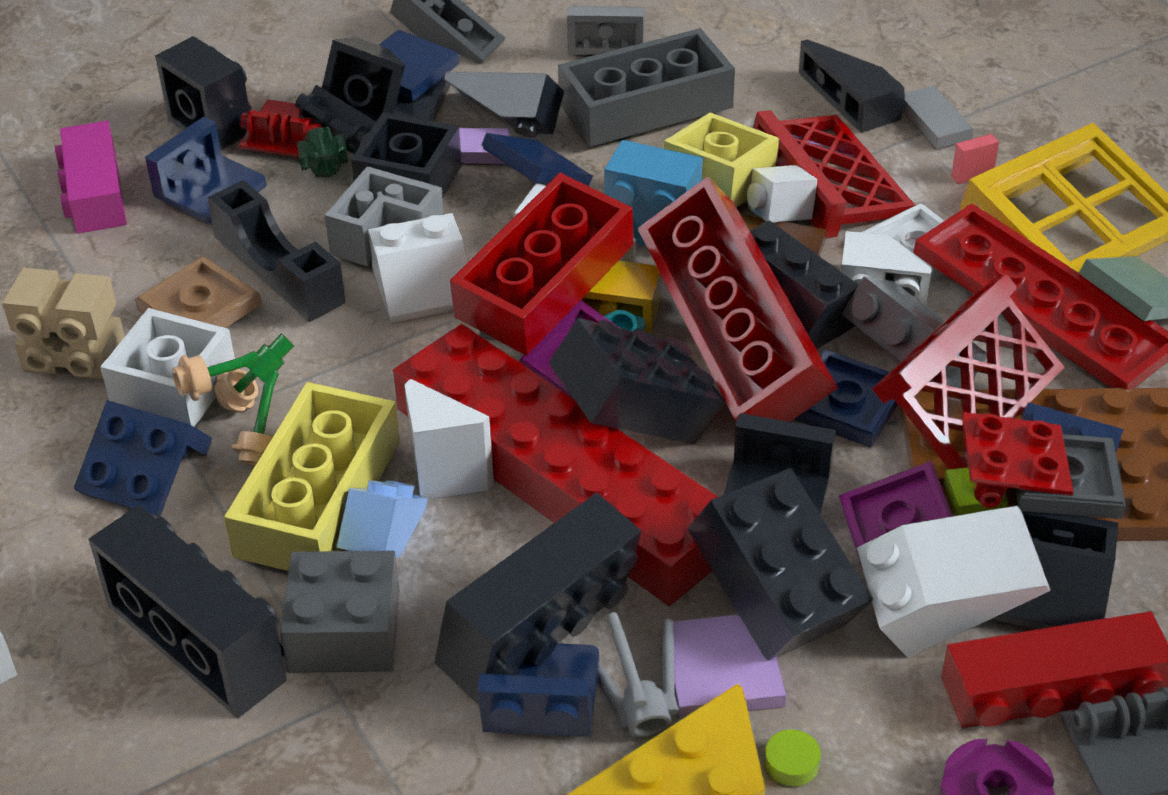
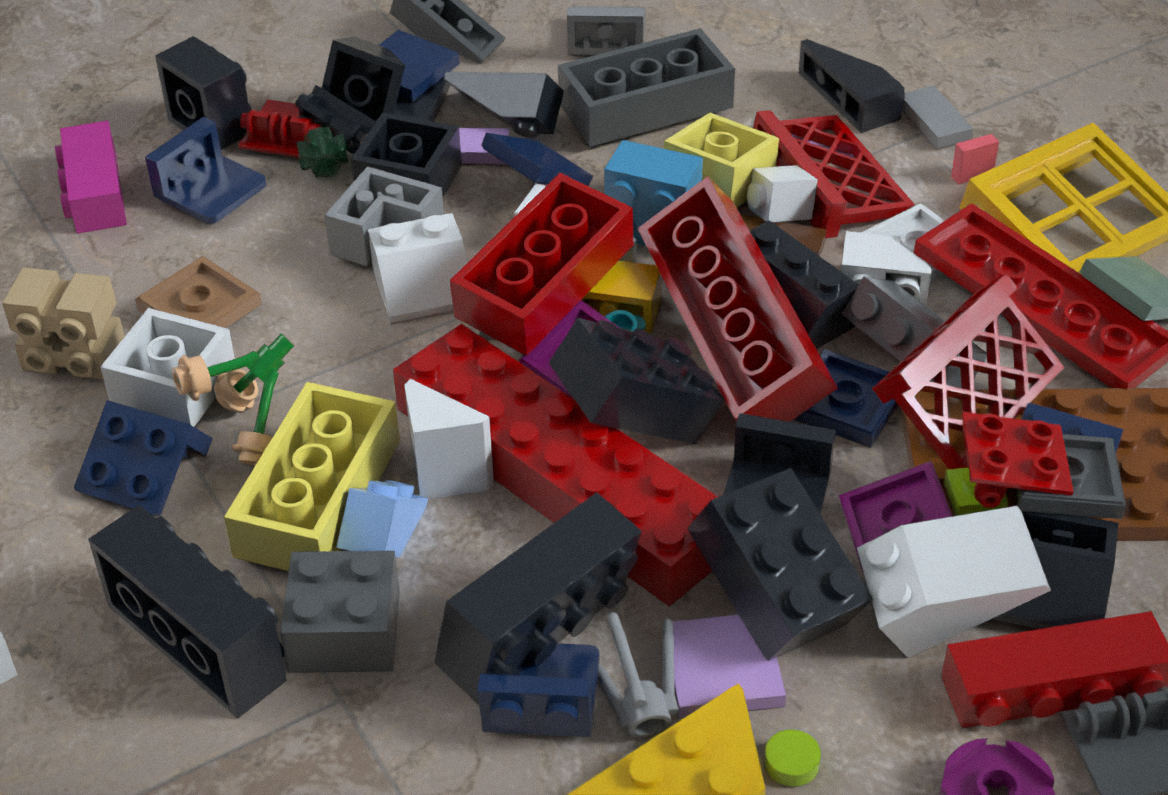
black arch [207,180,346,322] -> none

